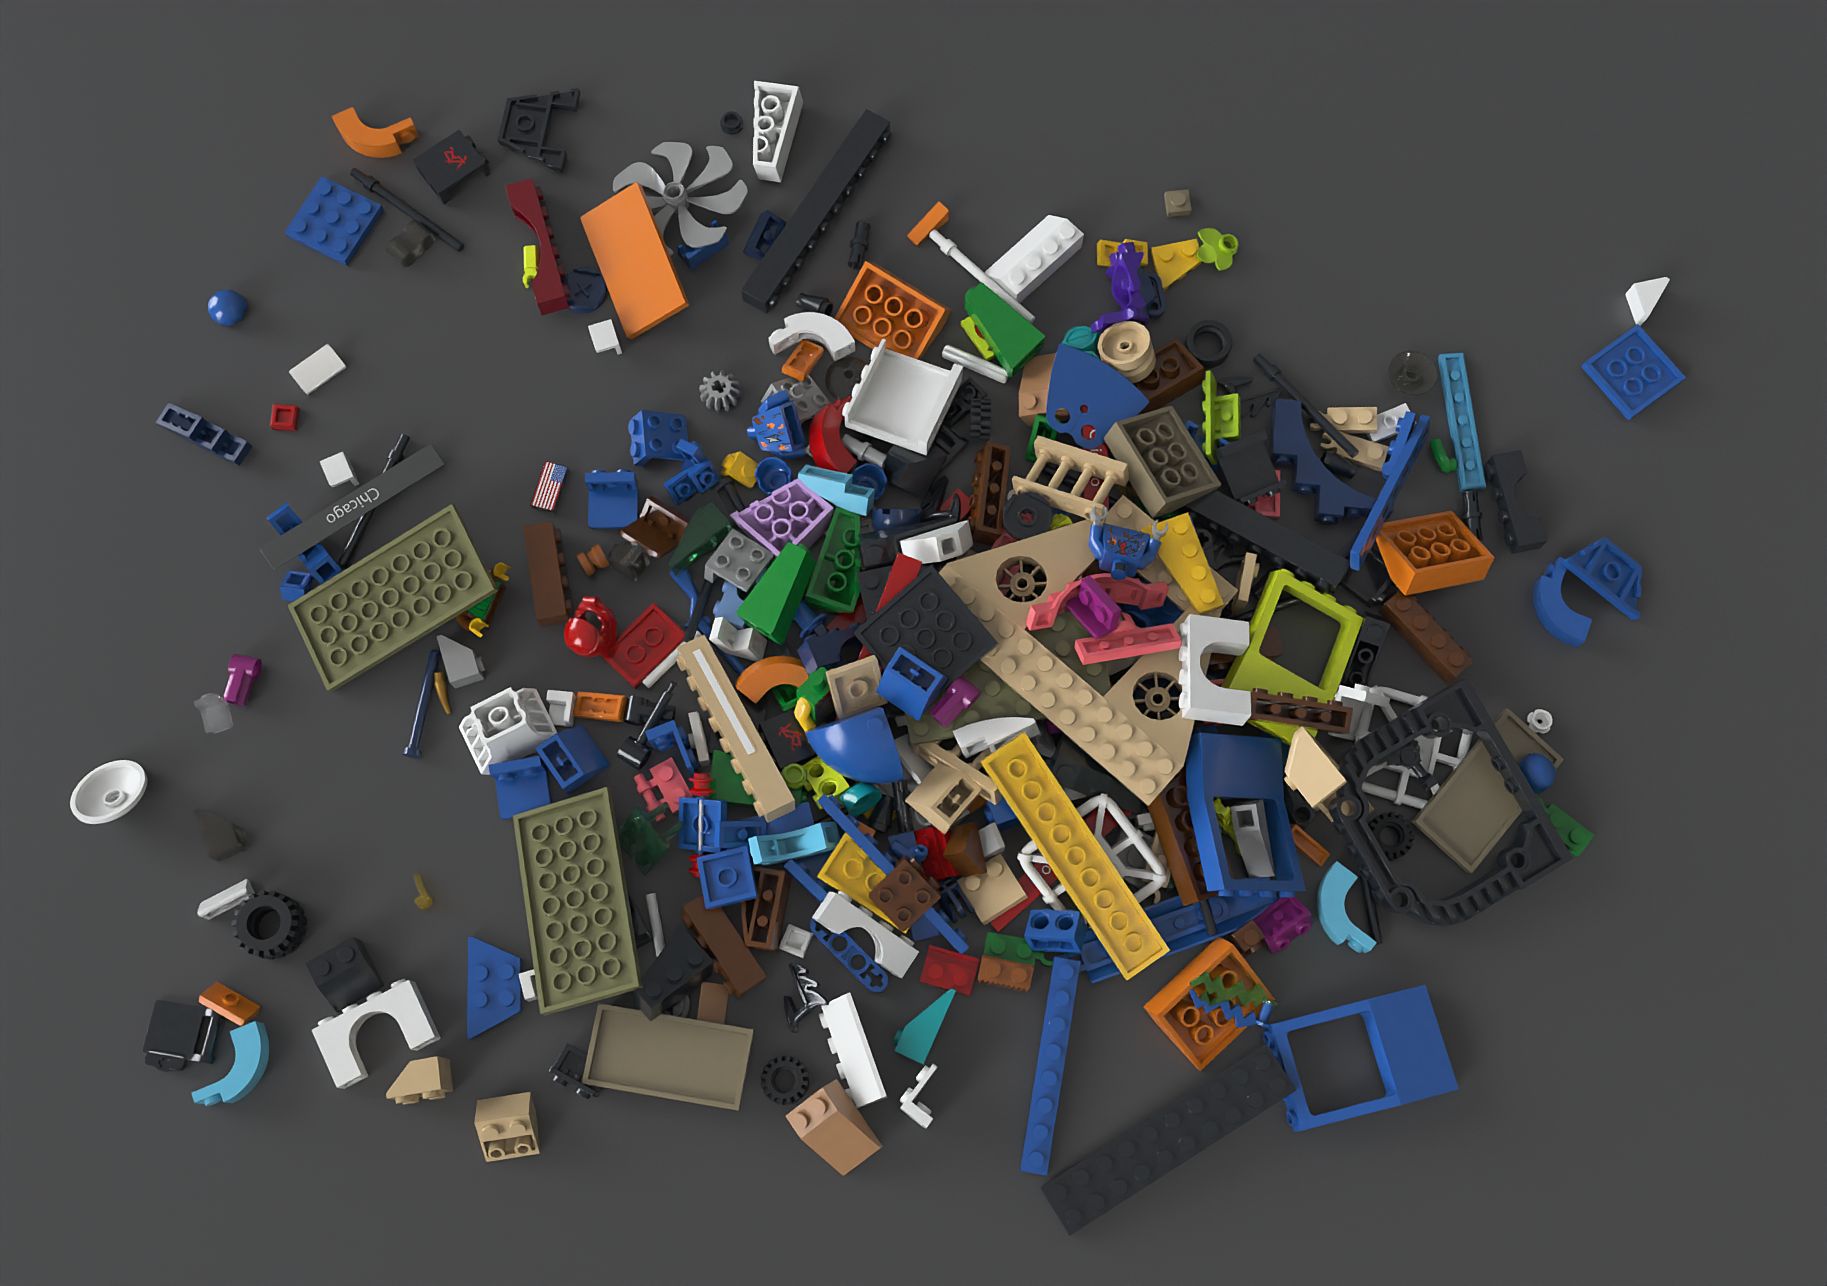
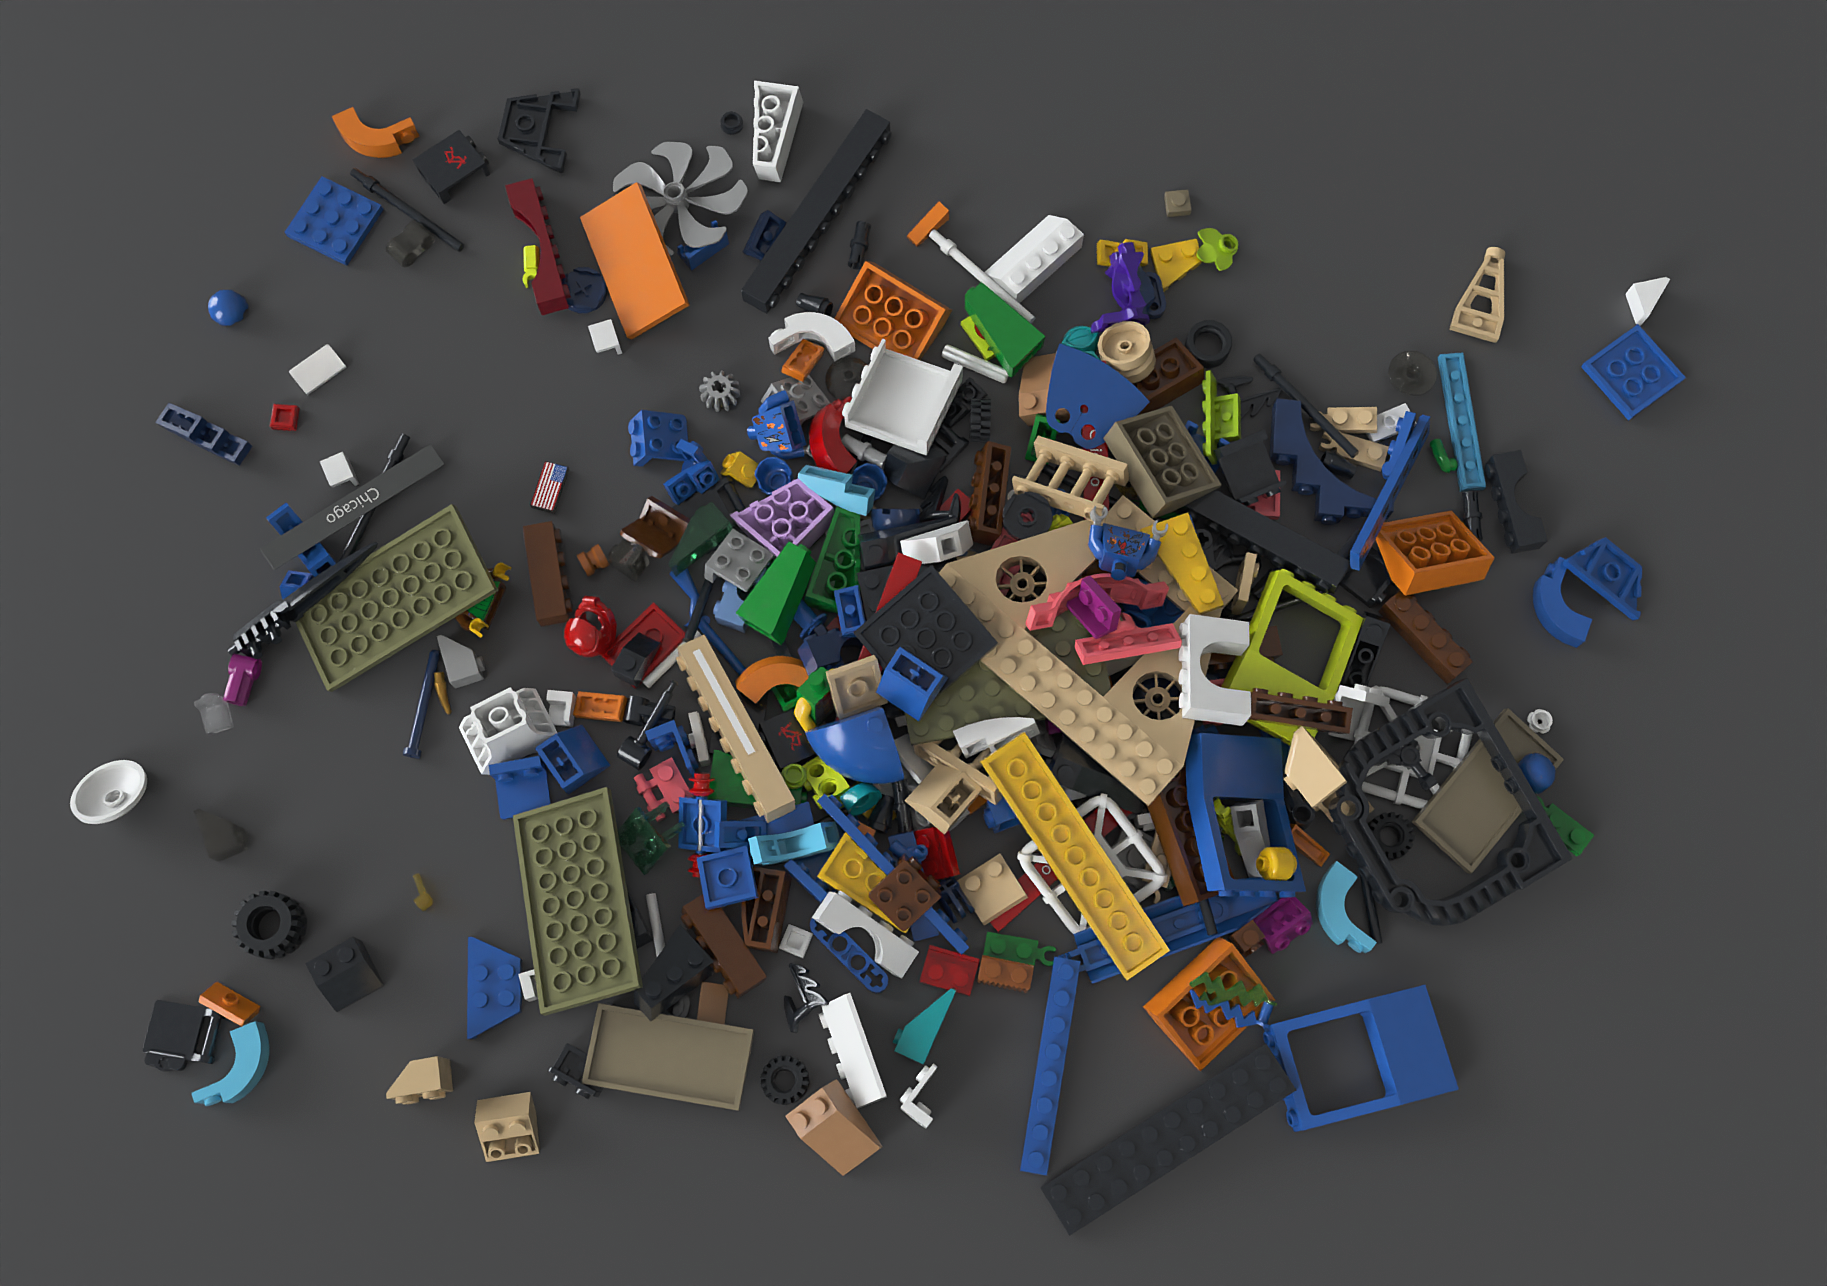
white slope [197,879,255,920] -> none
white arch [312,979,441,1089] -> none
blue bracket [585,469,639,529] -> none
white slope [709,617,767,662] -> none
magenta piece [929,676,981,728] -> none
reddish brown slope [943,822,987,877] -> none
light grey slope [978,822,1005,861] -> none
blue brick [1024,909,1087,953] -> none
none -> black piece [228,542,378,659]
none -> black slope [611,632,661,687]
none -> blue slope [834,585,867,637]
none -> yellow head [1256,847,1297,881]
none -> tan plate [1450,247,1505,343]

